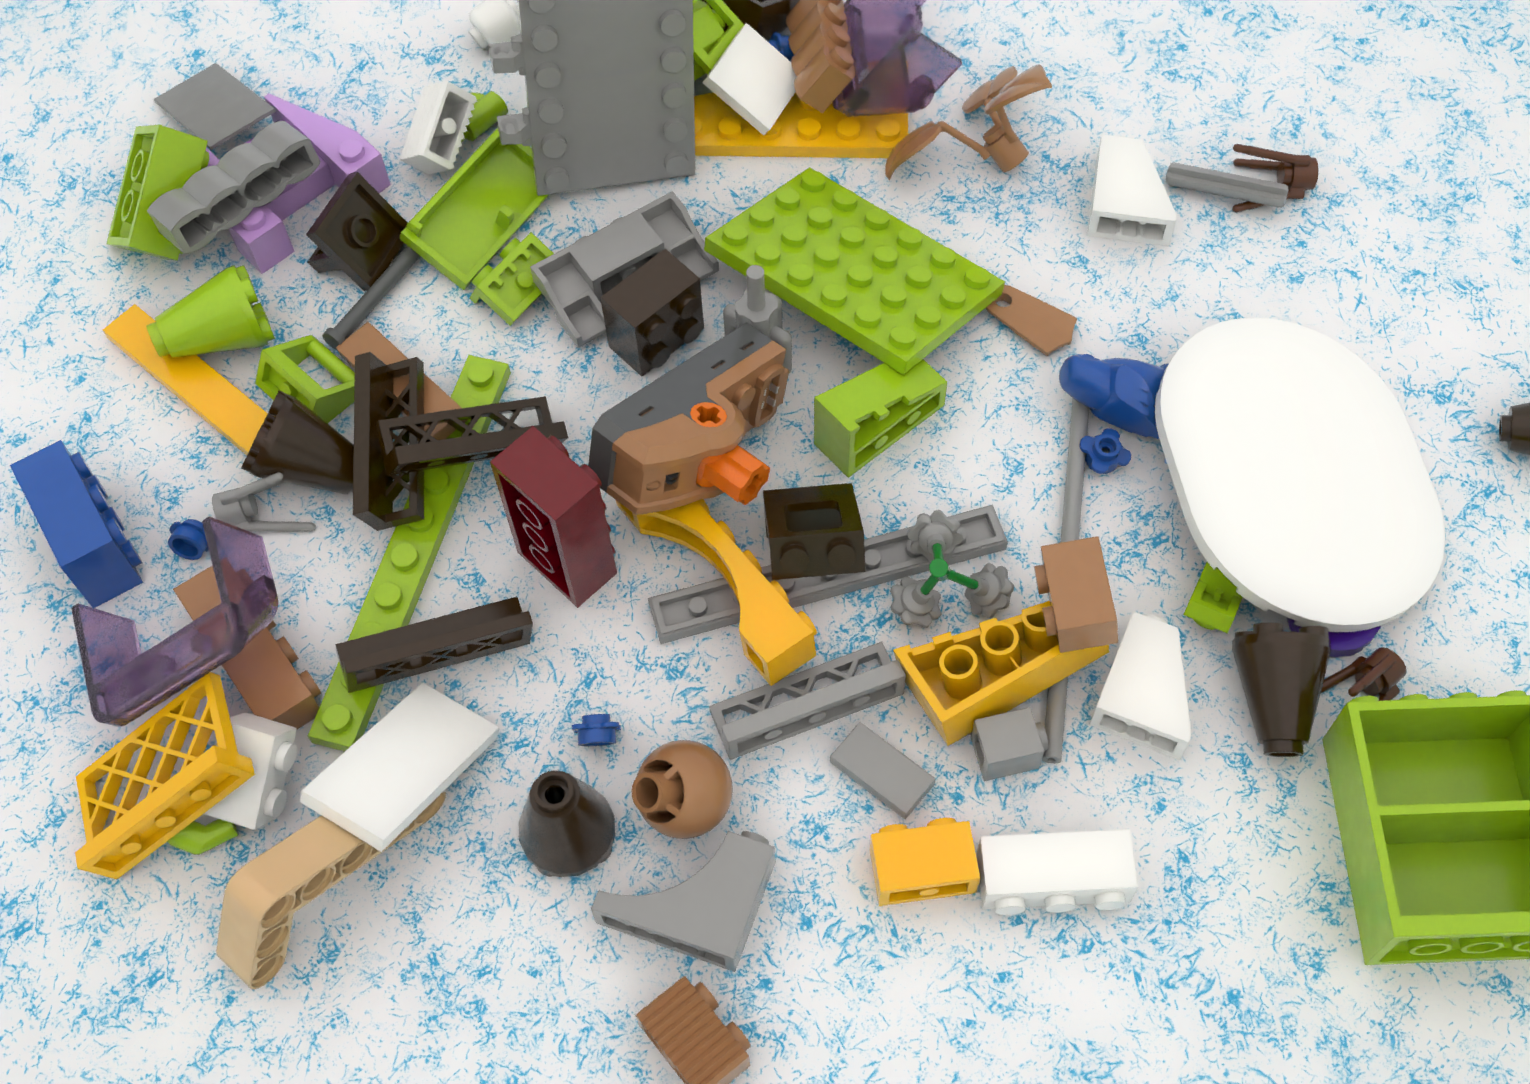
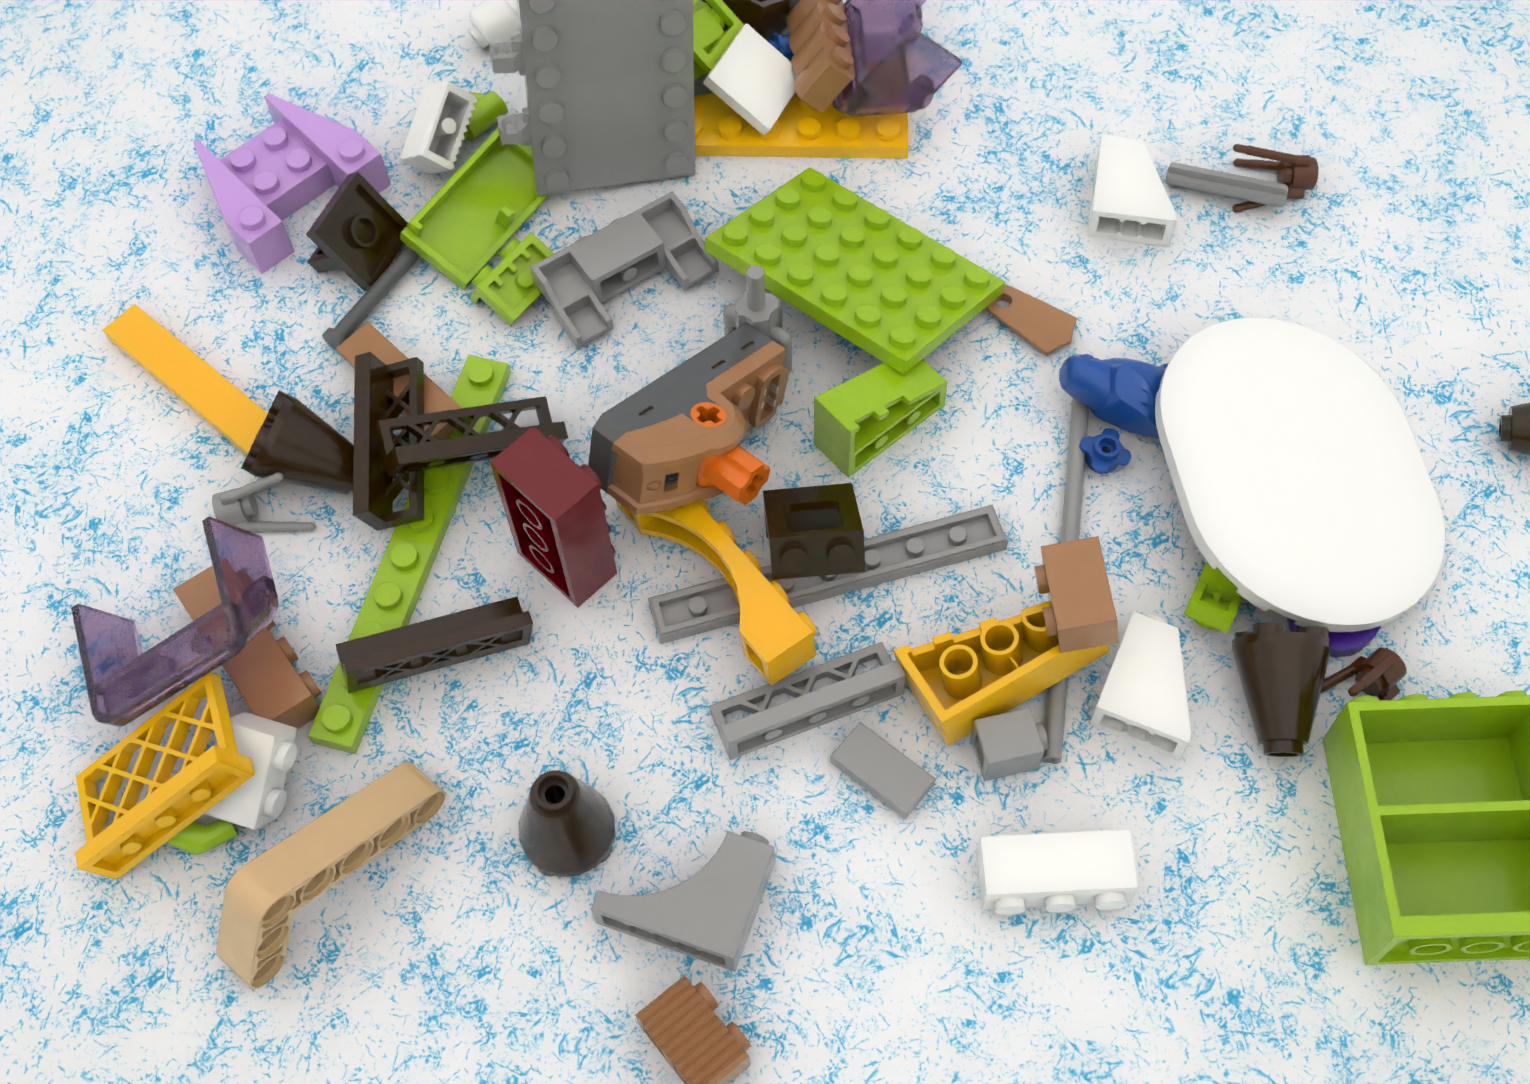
blue brick [10,440,143,609] -> none
lime slope [106,124,209,261] -> none
lime cone [146,265,275,357] -> none
light grey brick [147,121,320,254] -> none
light grey window [154,63,276,150] -> none
blue plate [168,519,213,560] -> none
lime tile [255,335,355,423] -> none
white tile [300,682,500,852] -> none
blue plate [572,714,621,746] -> none
dark brown brick [600,249,704,377] -> none
medium nougat brick [632,740,733,839] -> none
yellow brick [869,818,980,906] -> none
medium nougat plant [885,64,1052,180] -> none
light grey plant [890,510,1015,628] -> none

